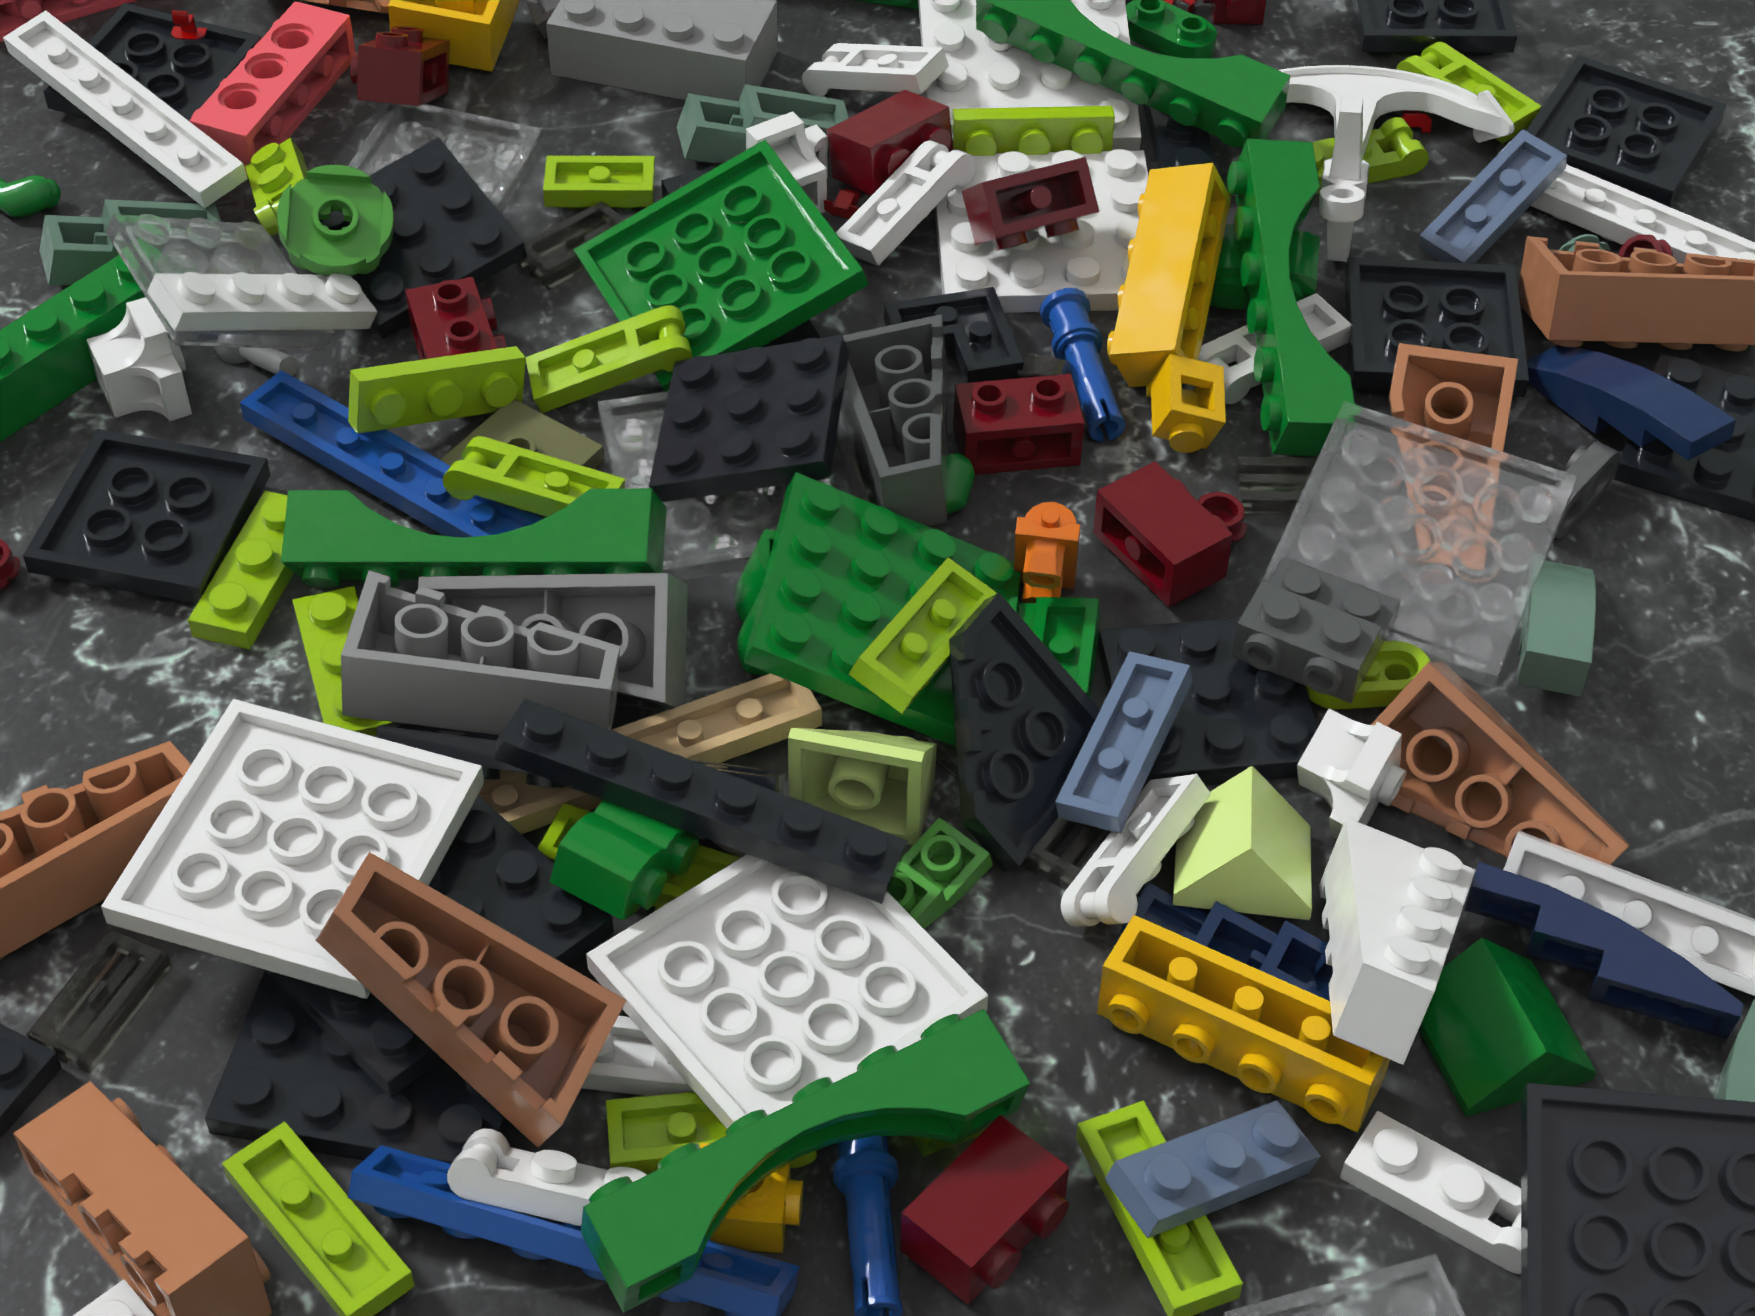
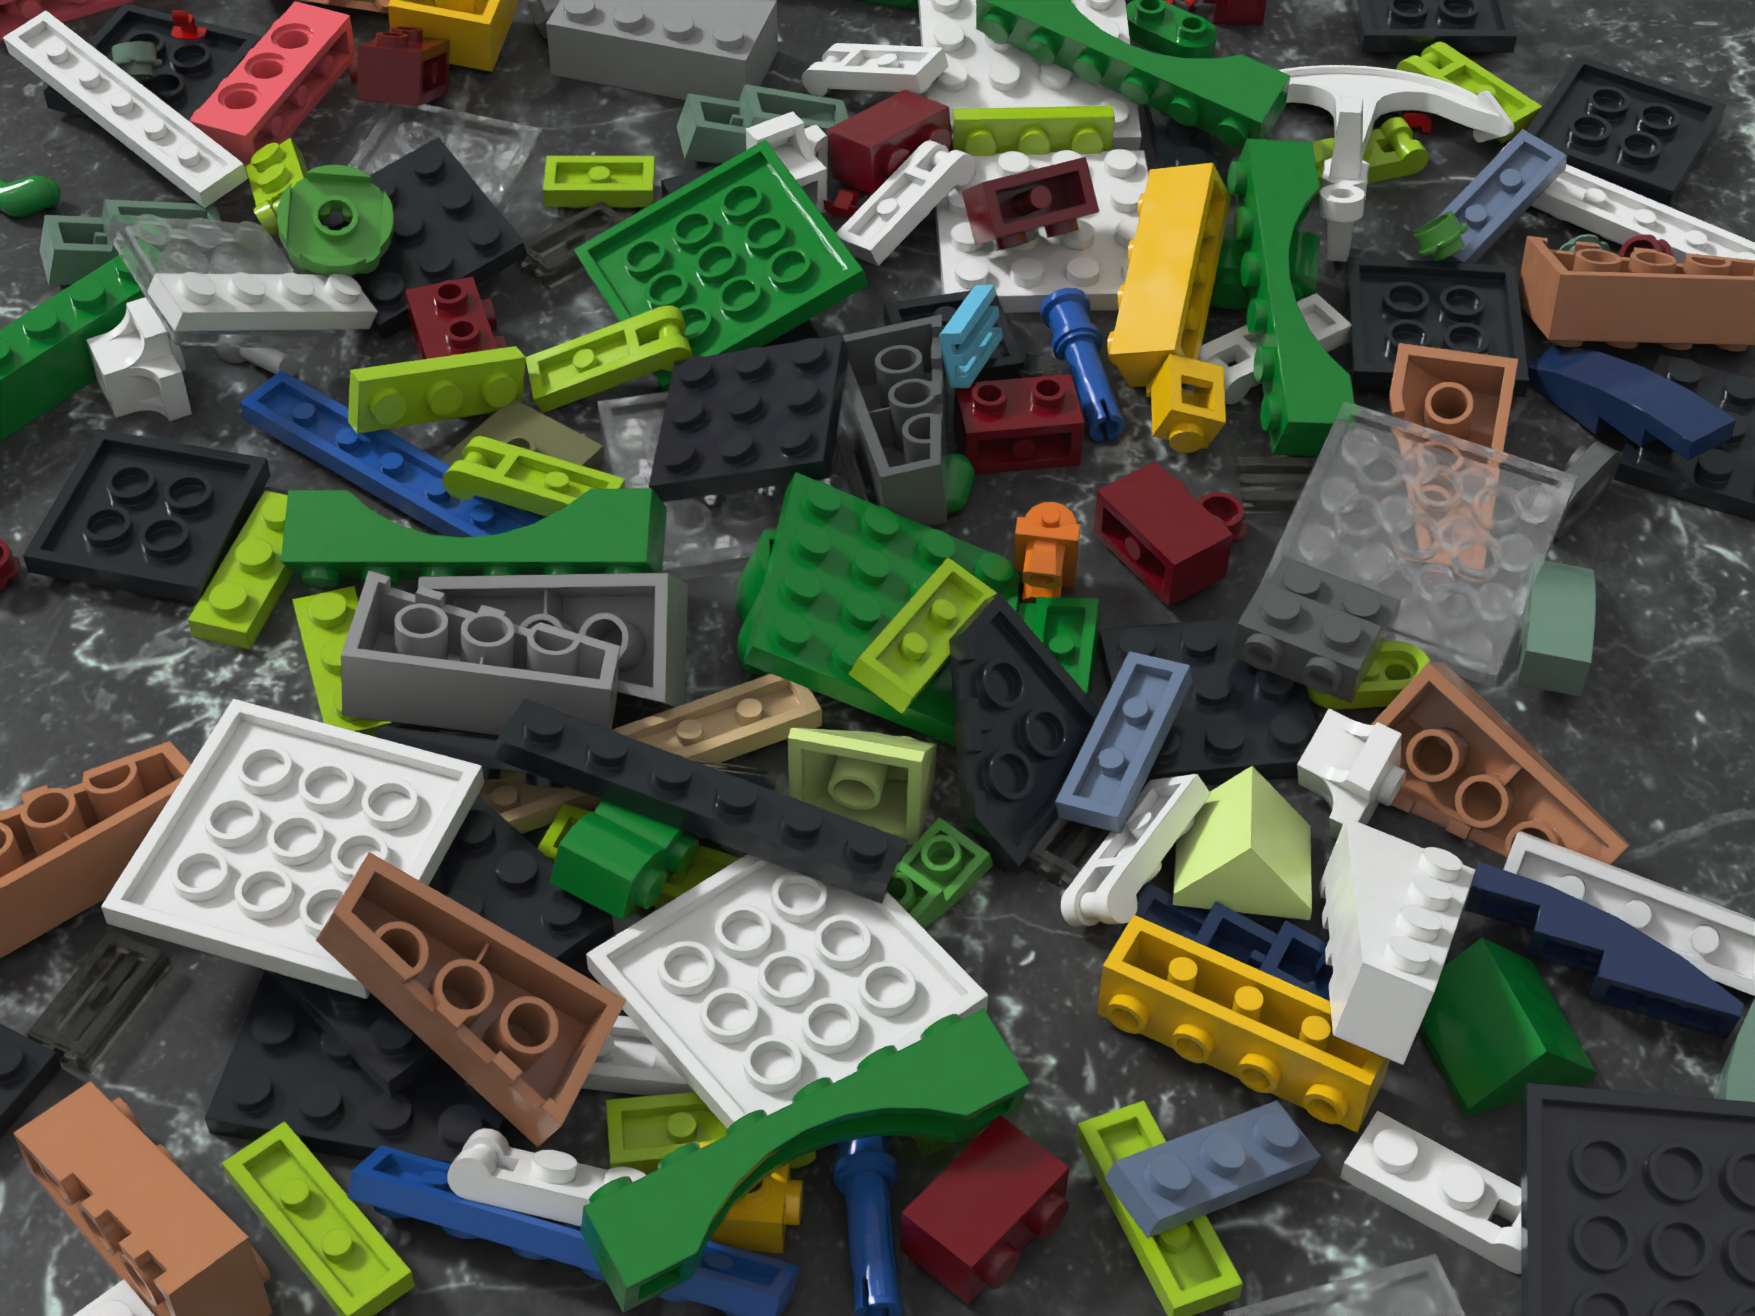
none -> sand green plate [111,41,162,82]
none -> medium azure tile [939,285,1003,388]
none -> bright green plate [1413,211,1468,261]

